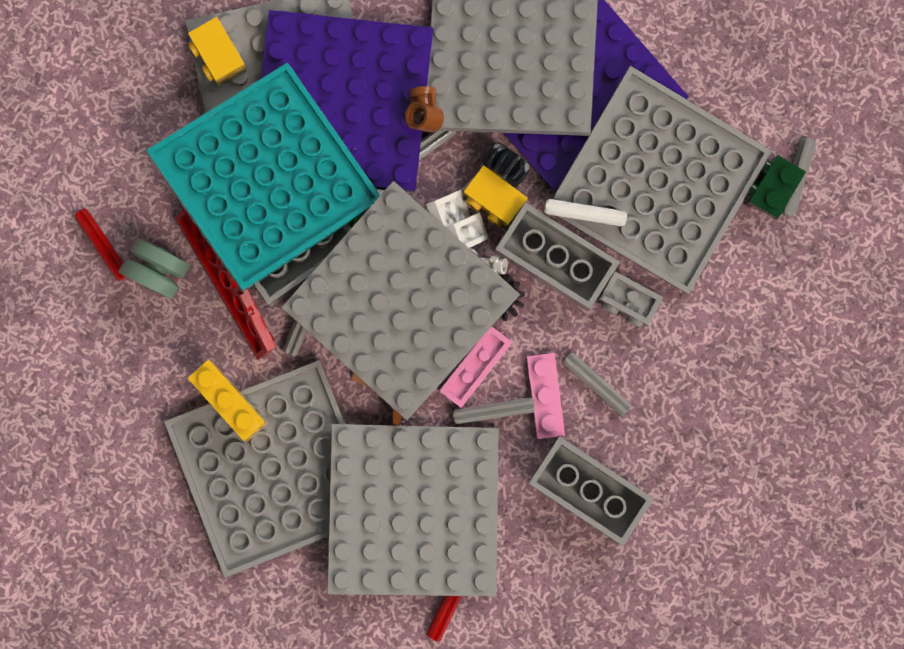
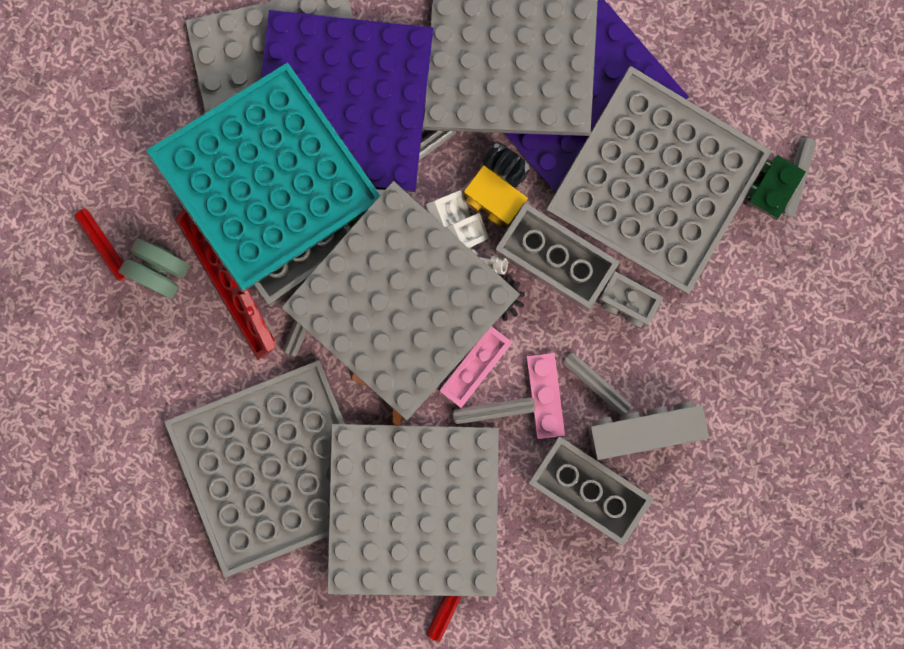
yellow brick [188,17,247,86] -> none
yellow brick [188,359,268,442] -> none
dark orange piece [405,86,444,132] -> none
white axle [544,199,627,226] -> none
none -> light grey brick [587,401,709,460]

